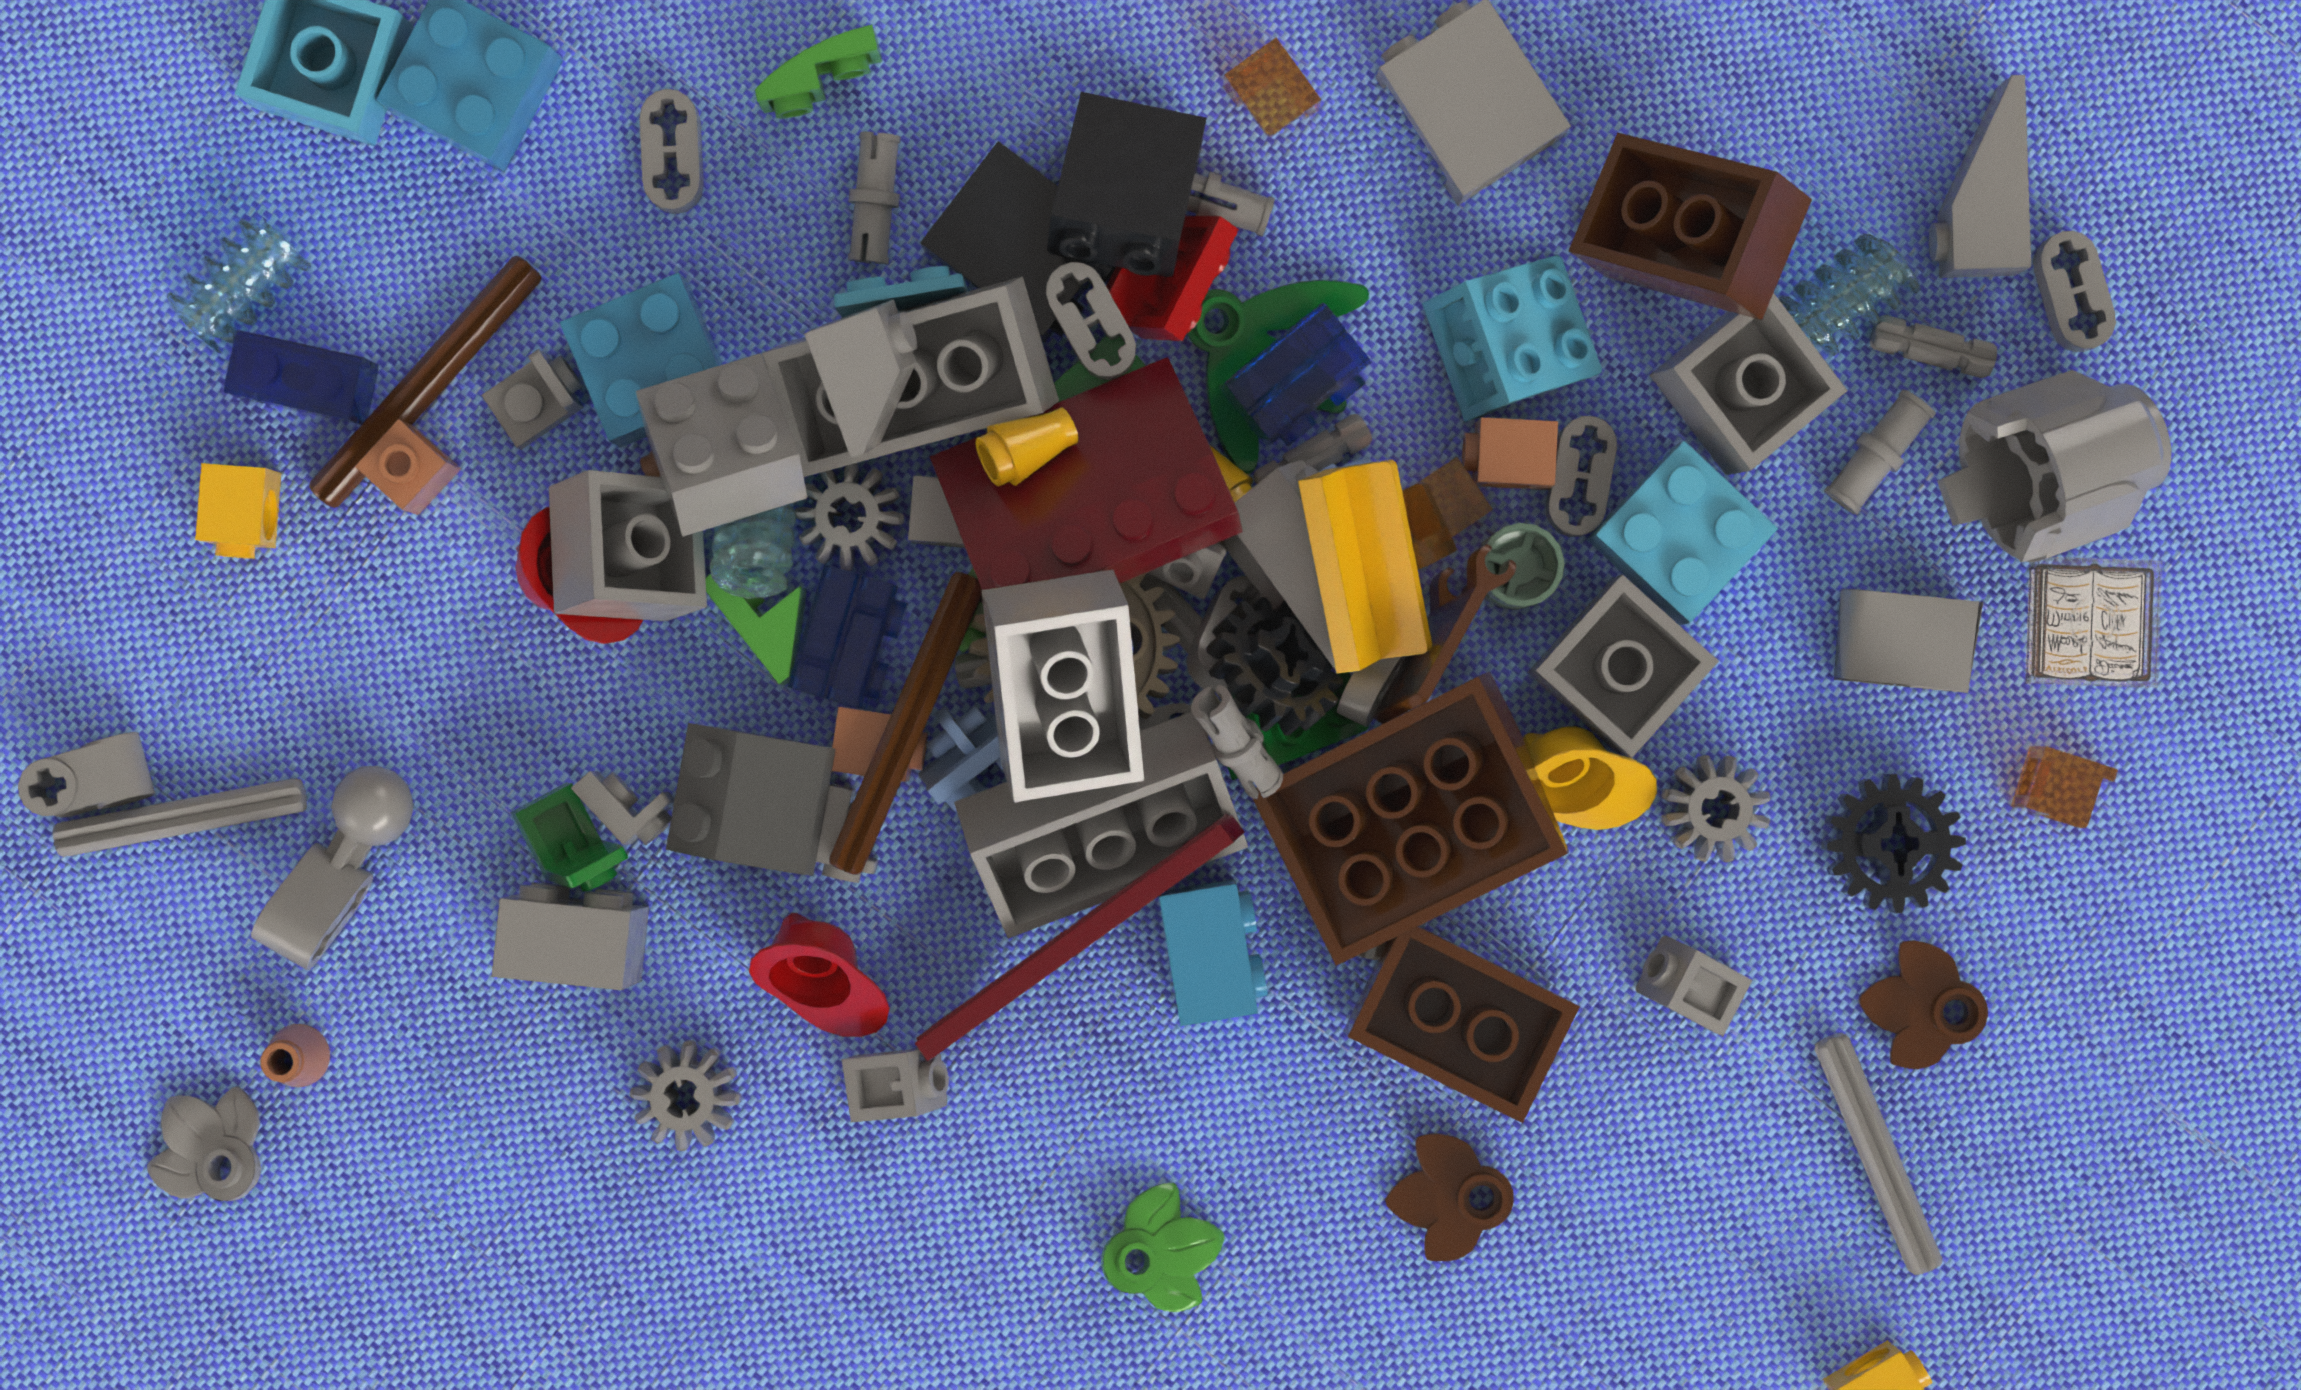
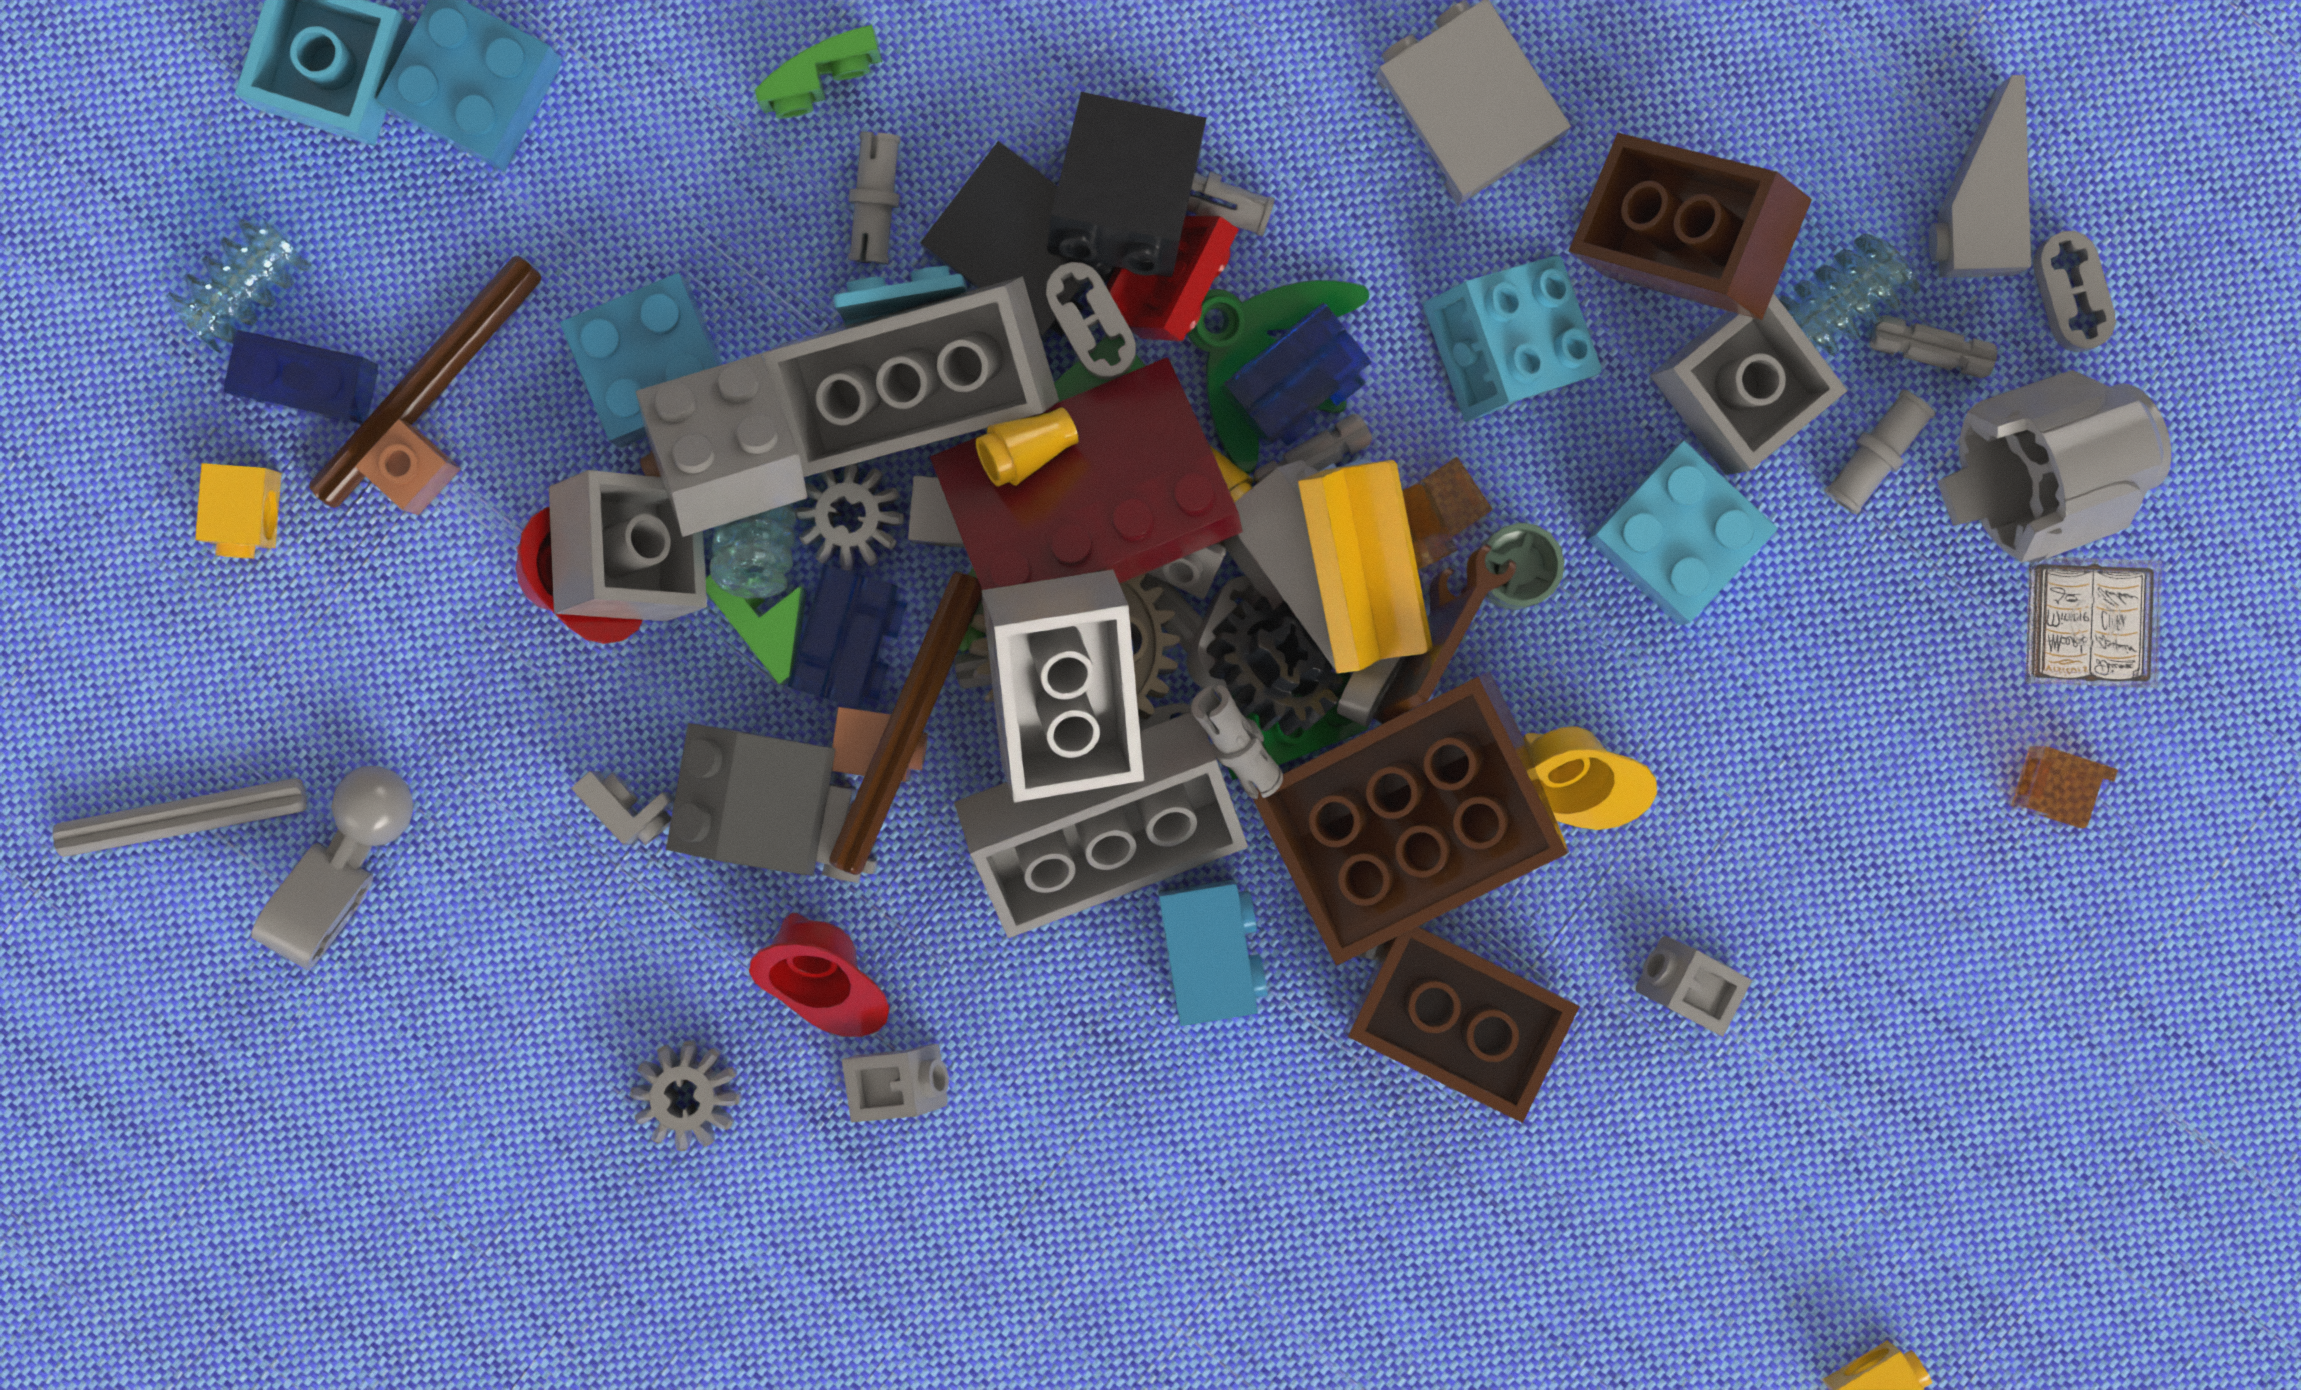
light grey piece [18,732,155,818] -> none
light grey plate [147,1086,261,1201] -> none
nougat cone [260,1024,330,1087] -> none
light grey bracket [481,349,584,450] -> none
light grey brick [491,883,649,990] -> none
green bracket [510,782,628,892] -> none
light grey beam [639,89,704,214] -> none
light grey slope [804,300,917,459] -> none
dark red tile [915,814,1245,1061] -> none
light blue hips [918,705,1003,811] -> none
bright green plate [1101,1183,1225,1312] -> none
clear orange panel [1223,37,1321,137] -> none
reddish brown plate [1385,1133,1514,1261] -> none
nougat brick [1462,417,1558,490] -> none
light grey brick [1527,574,1719,758] -> none
light grey beam [1546,416,1617,537] -> none
light grey gear [1661,755,1770,862] -> none
light grey axle [1815,1033,1942,1275] -> none
black gear [1821,774,1966,913] -> none
light grey piece [1834,589,1983,693] -> none
reddish brown plate [1858,940,1988,1069] -> none

